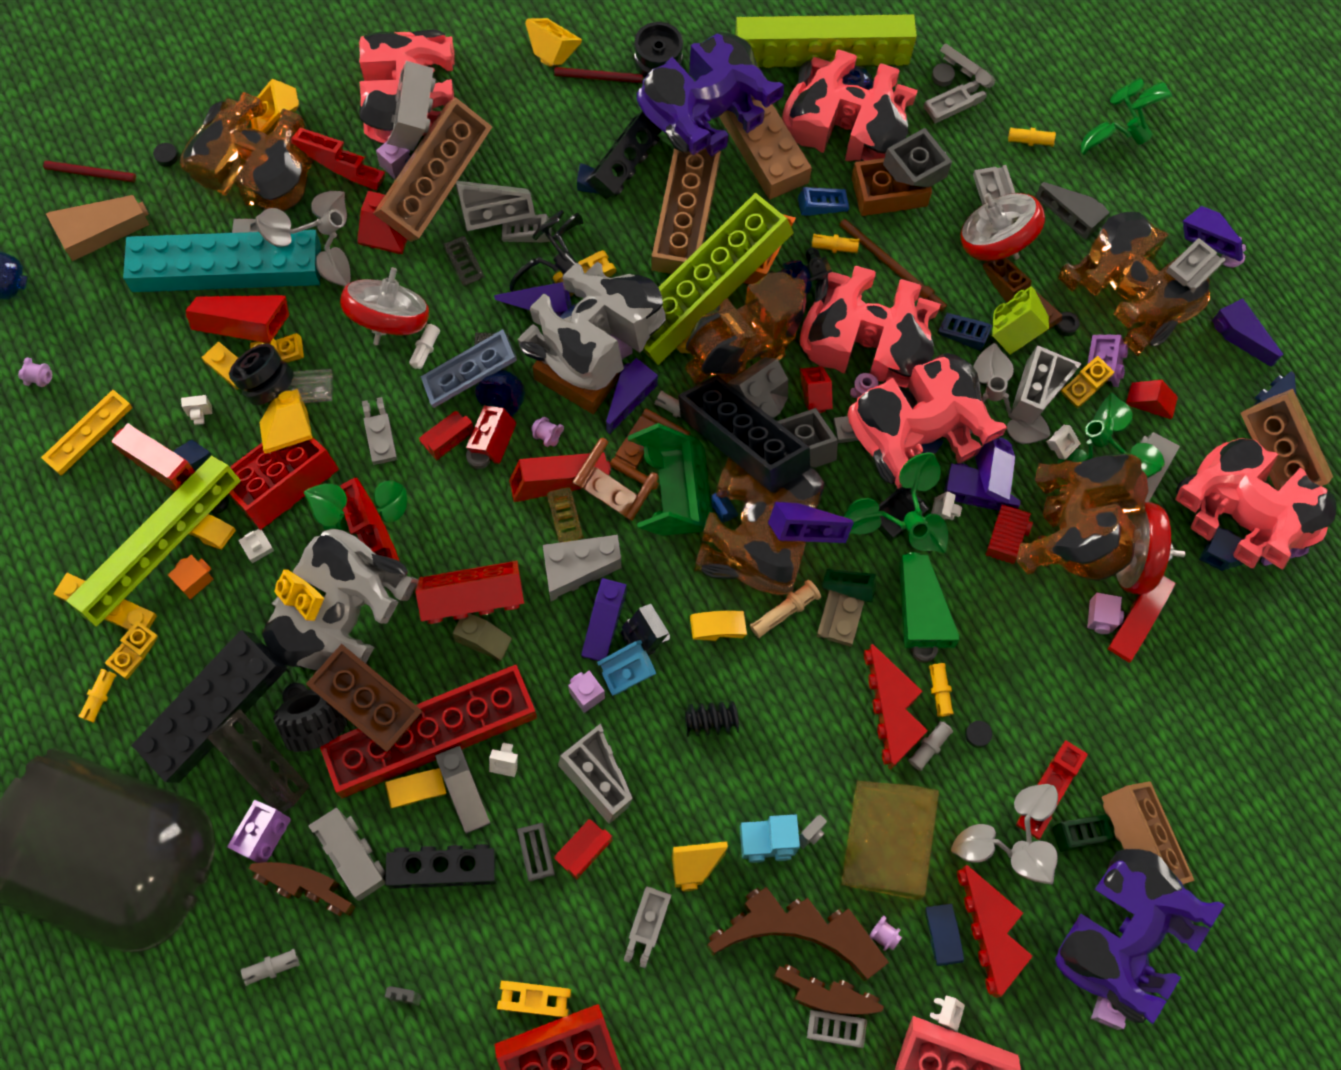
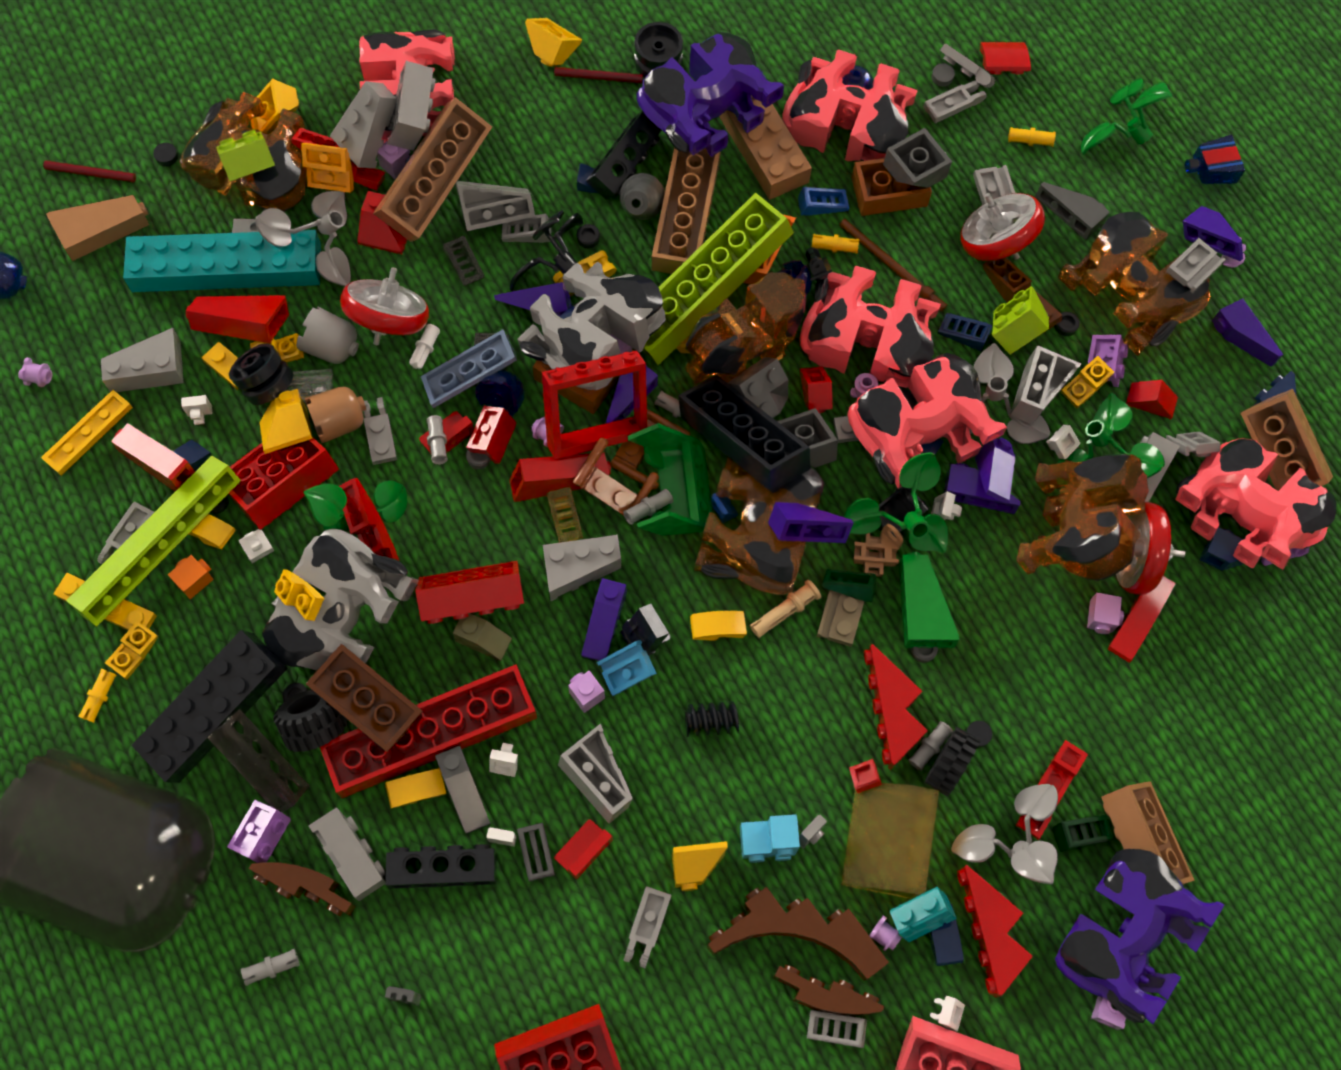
yellow plate [497,981,571,1018] -> none
lime brick [735,15,916,68] -> none
yellow pin [929,663,954,717] -> none
red brick [986,505,1033,564] -> none
none -> light grey hinge [97,501,154,564]
none -> light grey wedge [101,328,183,392]
none -> lime slope [216,130,275,181]
none -> light grey cylinder [297,307,359,364]
none -> light orange slope [301,143,354,193]
none -> medium nougat cylinder [304,386,367,444]
none -> light grey wedge [330,81,397,168]
none -> light grey pin [426,415,448,464]
none -> white tile [486,827,516,847]
none -> red window [542,350,647,459]
none -> black tile [577,224,600,249]
none -> dark grey cone [620,173,665,220]
none -> light grey pin [623,489,673,525]
none -> red tile [849,759,882,793]
none -> medium nougat piece [854,524,903,577]
none -> teal brick [890,886,957,942]
none -> black tyre [924,727,980,797]
none -> red slope [980,42,1031,75]
none -> light grey plate [1166,431,1220,457]
none -> torso [1185,135,1245,184]

